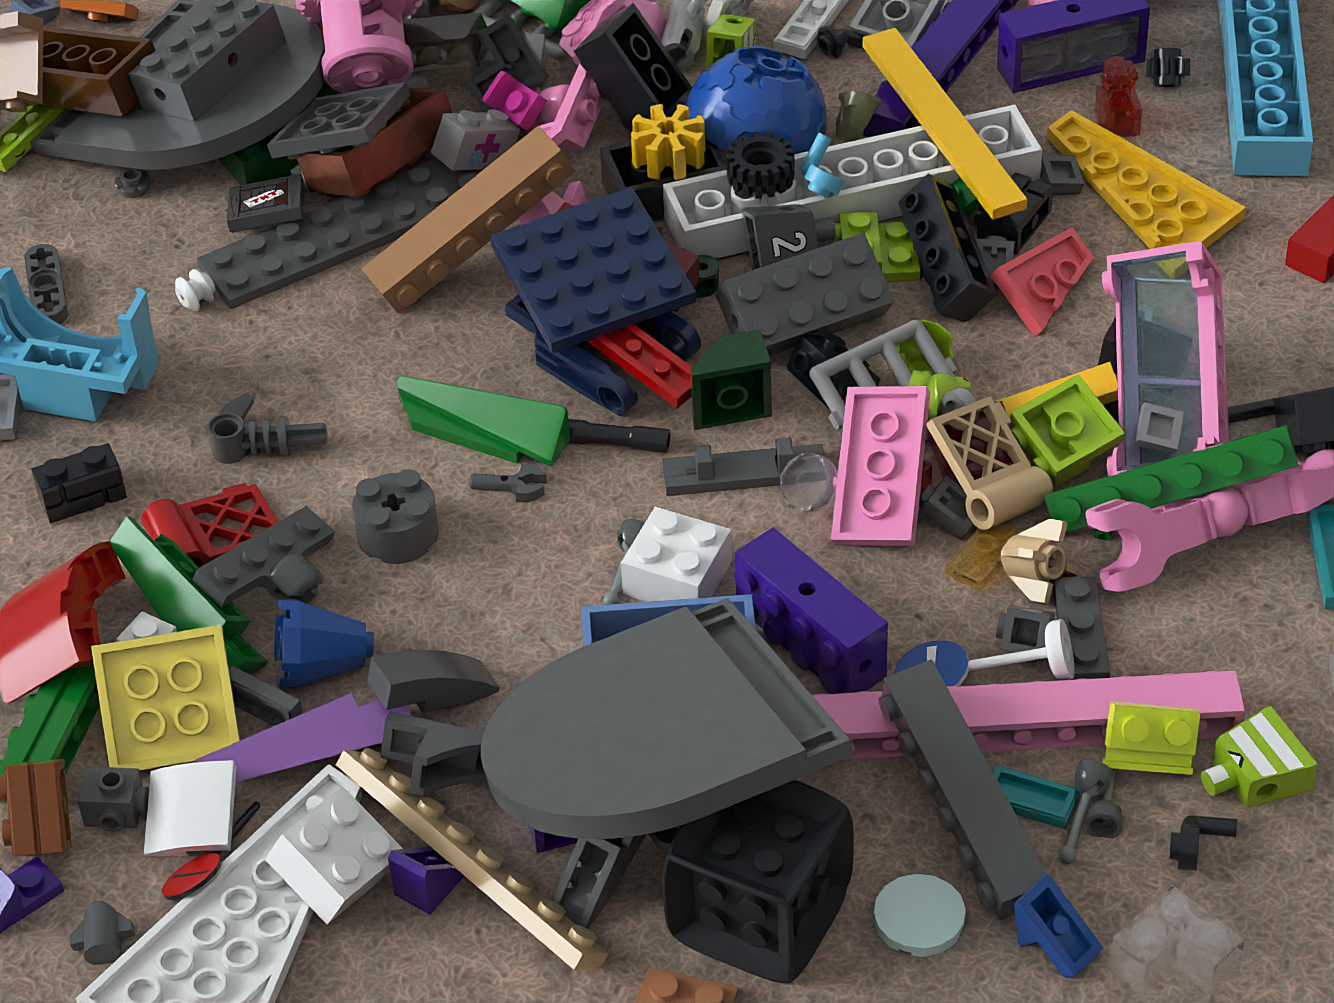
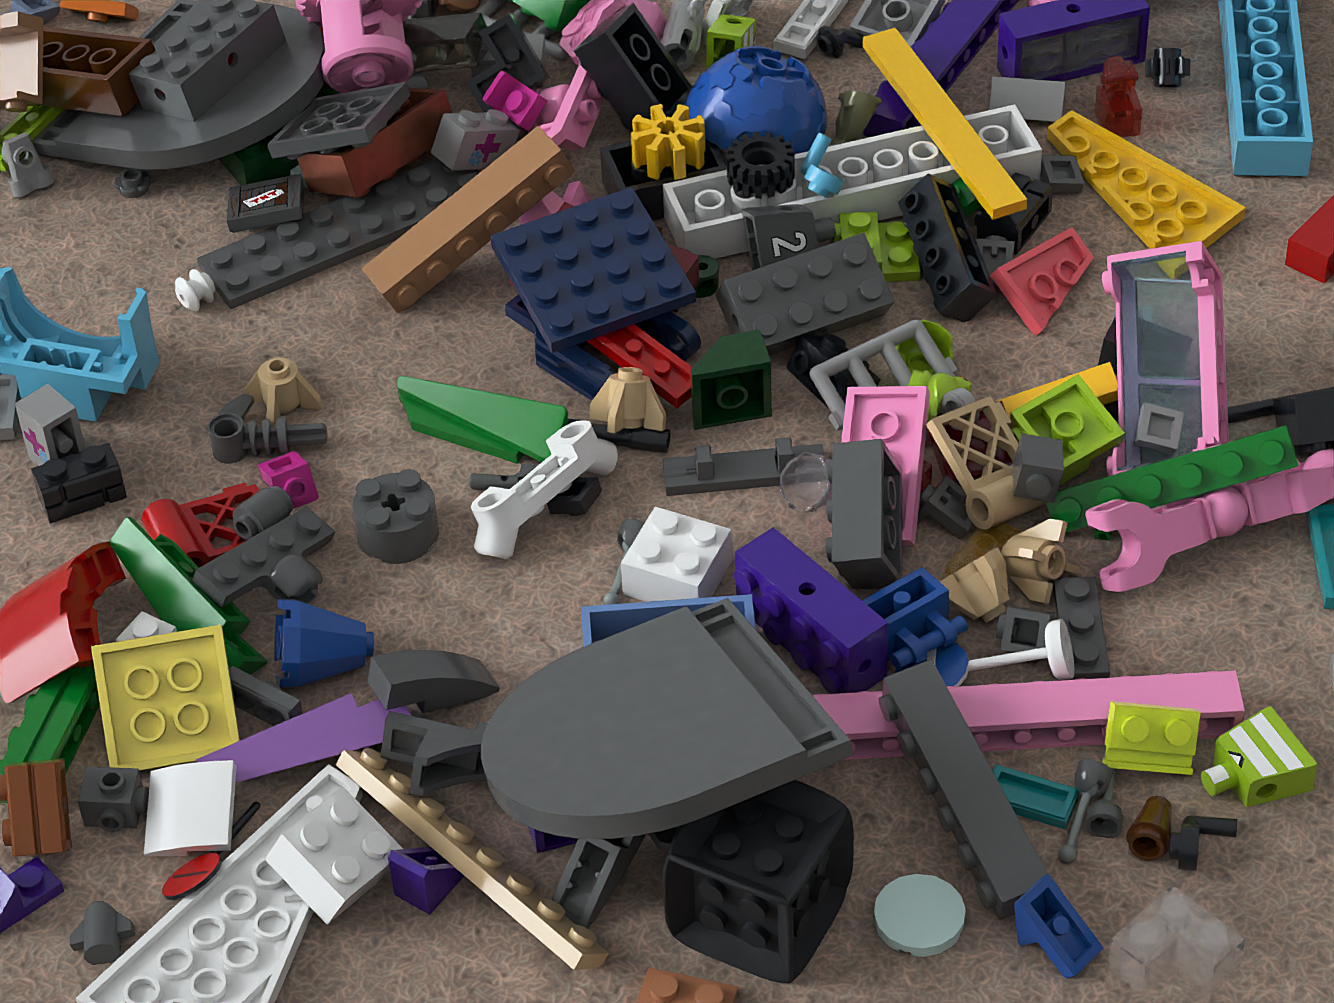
dark grey beam [24,244,68,324] -> none
none -> light grey plate [1,133,54,197]
none -> light grey brick [15,384,85,466]
none -> dark grey brick [232,486,293,540]
none -> tan brick [243,357,322,426]
none -> dark pink bracket [258,451,319,509]
none -> white plate [471,420,618,559]
none -> black plate [547,477,602,516]
none -> tan brick [589,367,666,433]
none -> dark grey brick [826,439,902,589]
none -> blue brick [862,567,968,669]
none -> tan brick [939,547,1010,623]
none -> light grey hinge [989,76,1066,122]
none -> dark grey brick [1012,433,1064,503]
none -> reddish brown cone [1126,796,1172,861]

